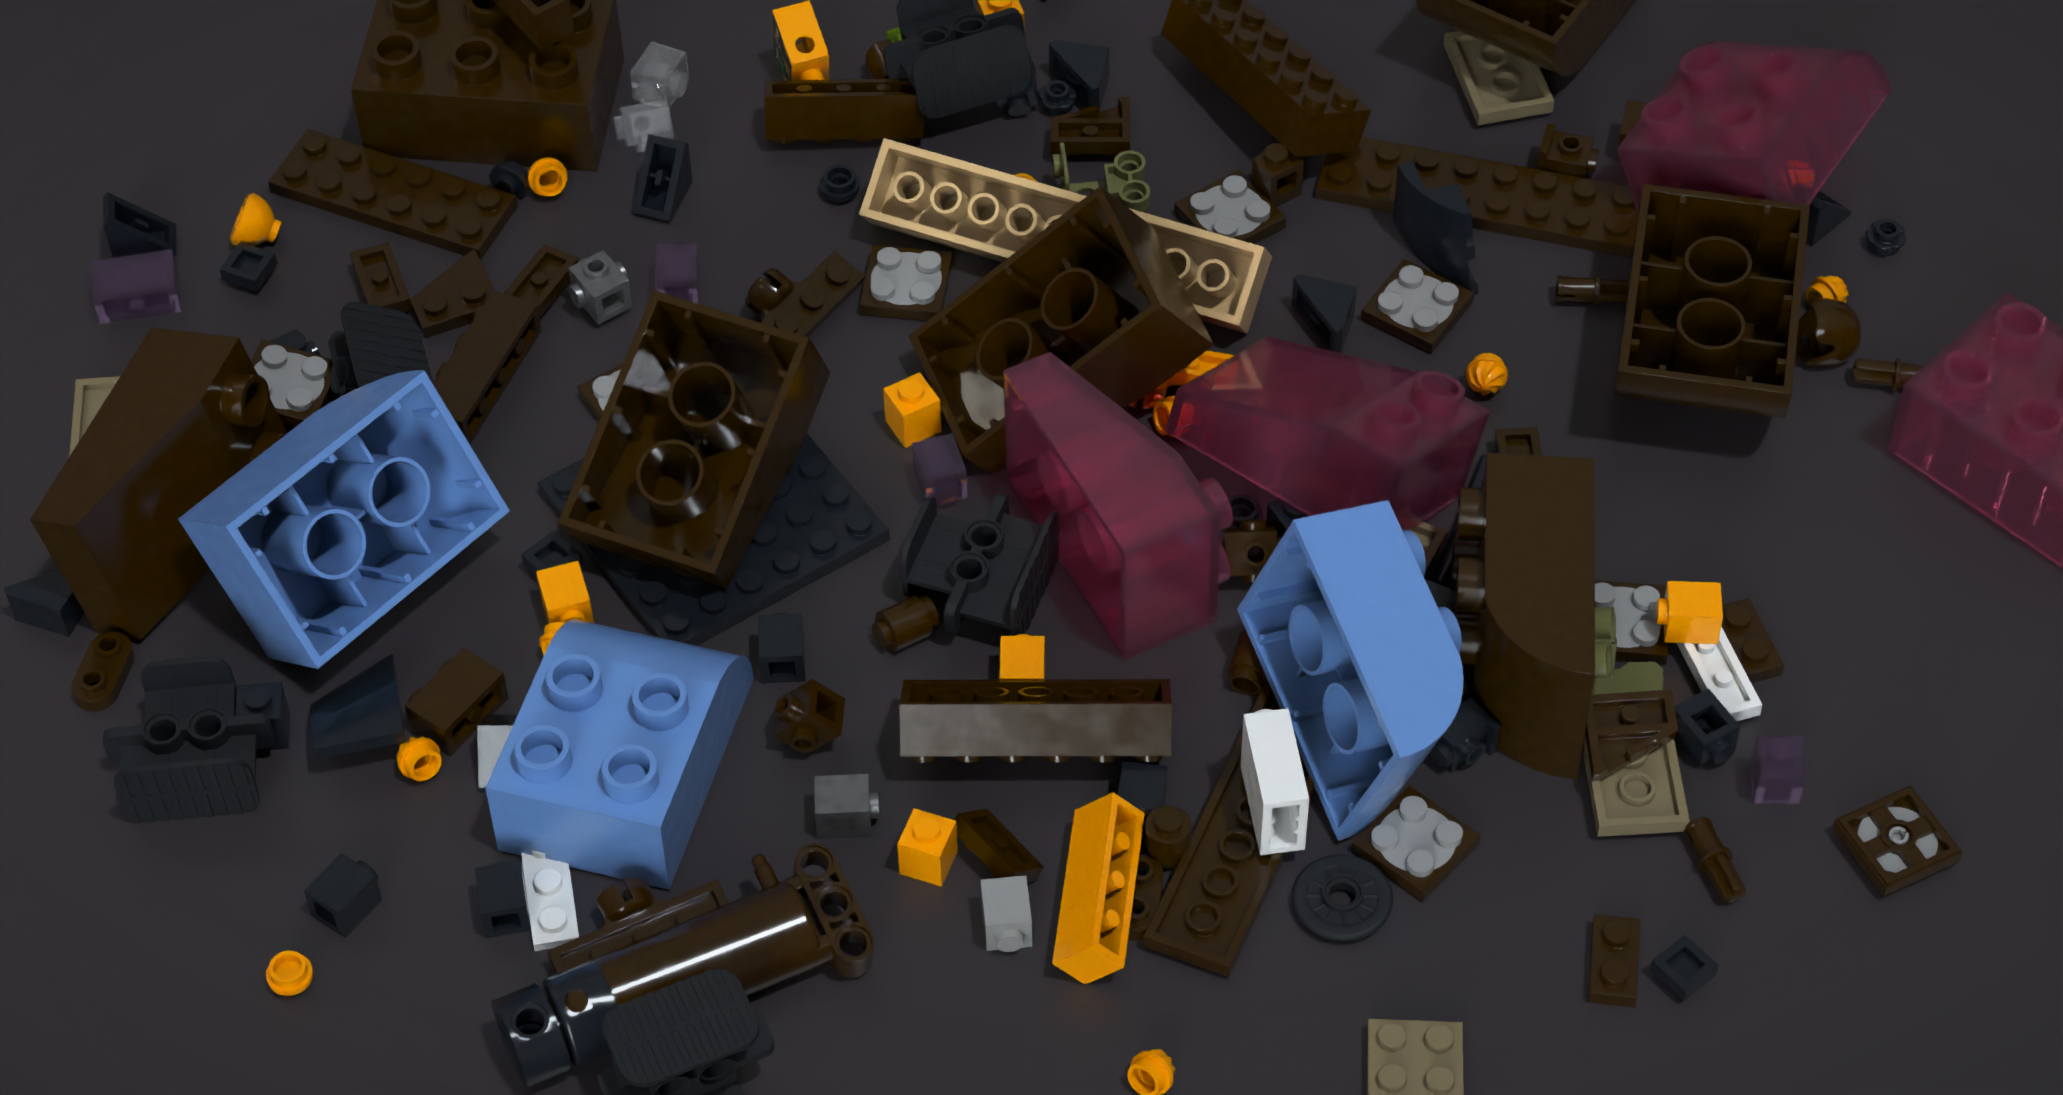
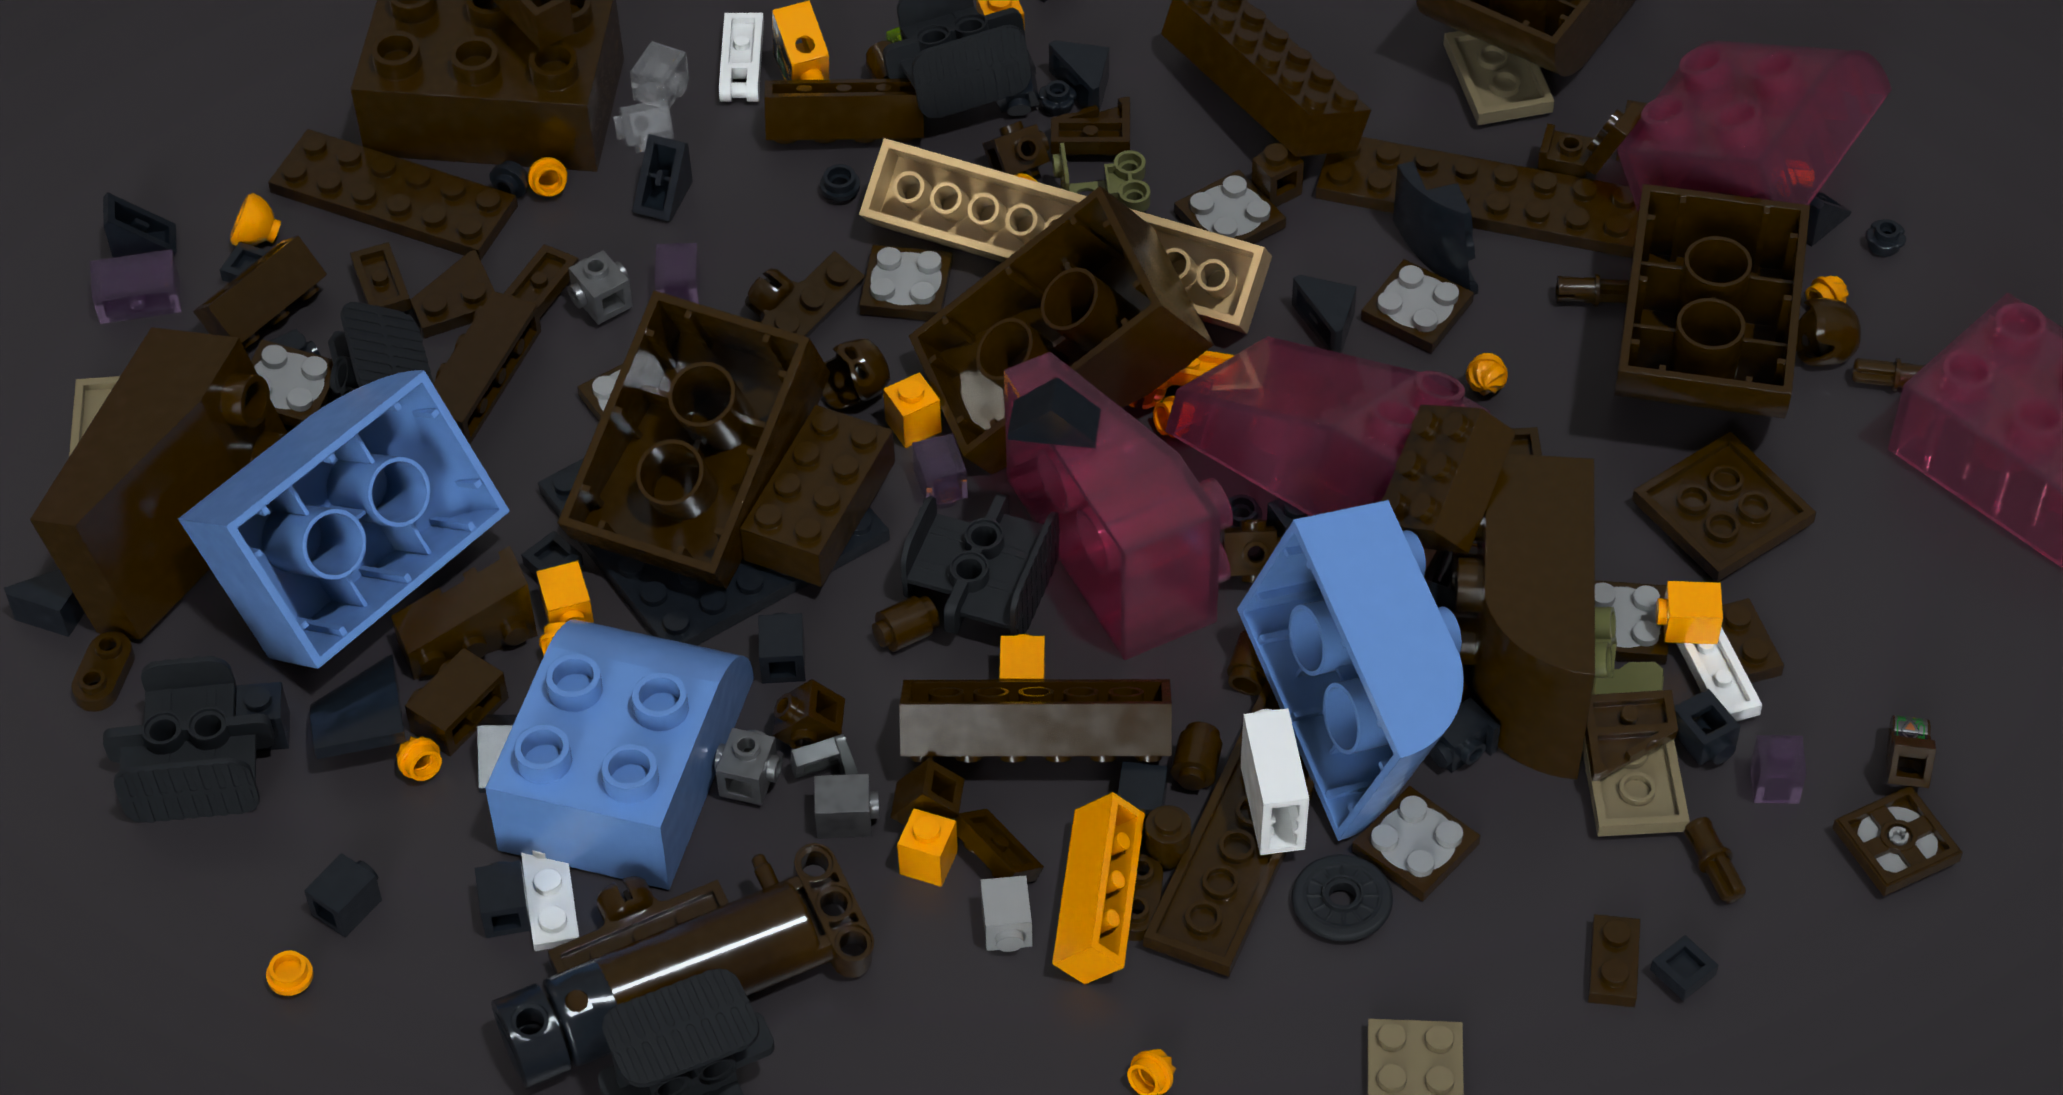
none -> dark brown brick [193,235,327,348]
none -> dark brown wedge [391,546,538,680]
none -> flat silver brick [714,728,782,805]
none -> white plate [719,13,764,102]
none -> dark brown brick [740,405,895,587]
none -> dark grey tile [790,734,858,778]
none -> dark brown helmet [822,339,891,410]
none -> dark brown brick [890,758,964,826]
none -> dark brown brick [982,121,1050,176]
none -> black slope [1008,377,1101,448]
none -> dark brown brick [1171,722,1223,791]
none -> dark brown brick [1381,405,1516,553]
none -> dark brown plate [1583,101,1647,175]
none -> dark brown plate [1632,432,1816,582]
none -> dark brown leg [1886,715,1936,788]

